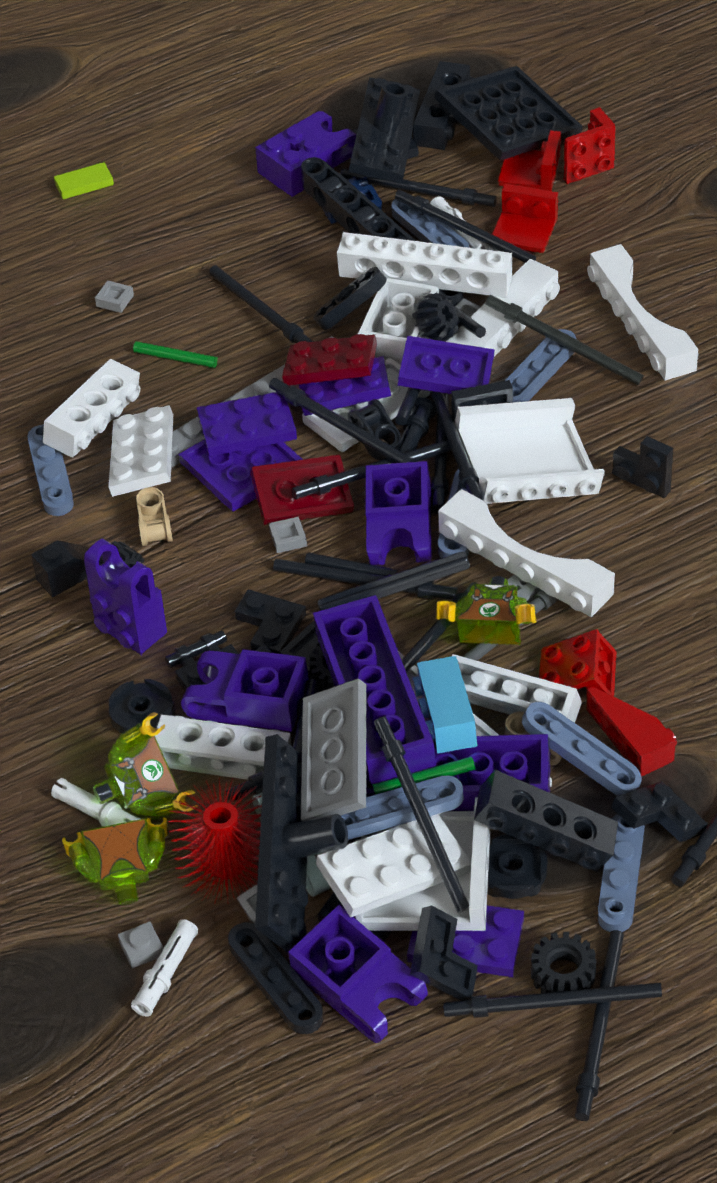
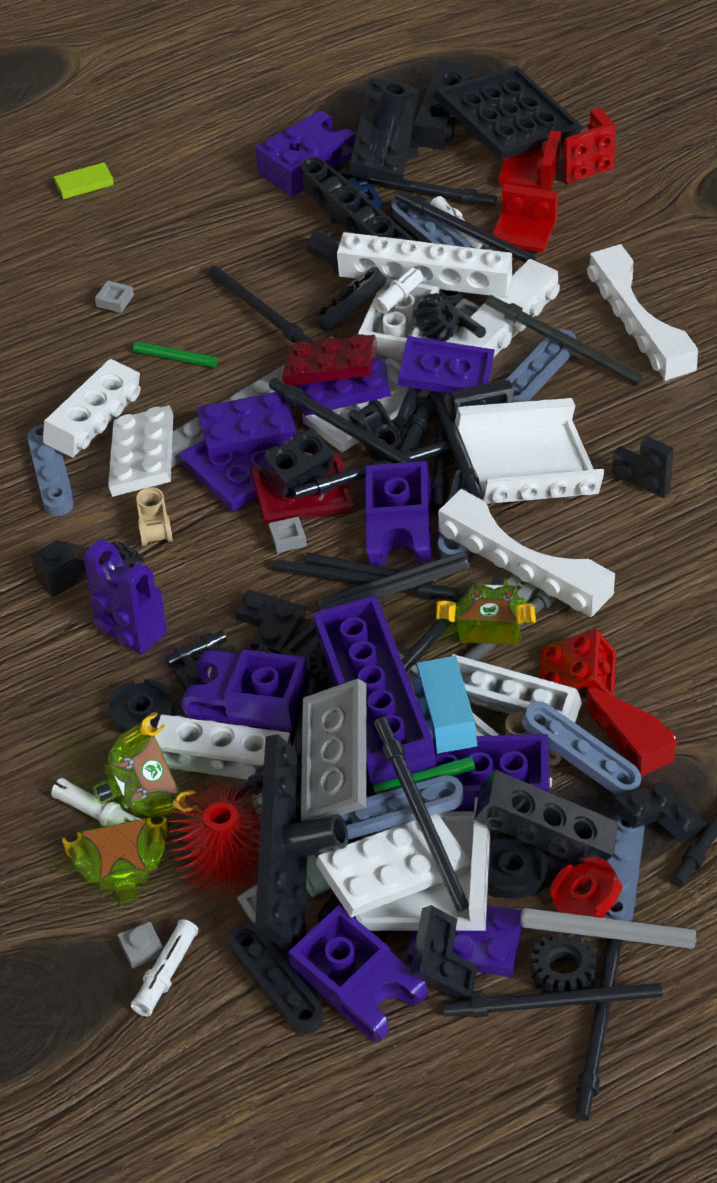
none -> black brick [260,428,335,498]
none -> black piece [306,230,341,276]
none -> white axle [374,268,423,314]
none -> light grey axle [520,908,696,949]
none -> red plate [551,857,623,918]

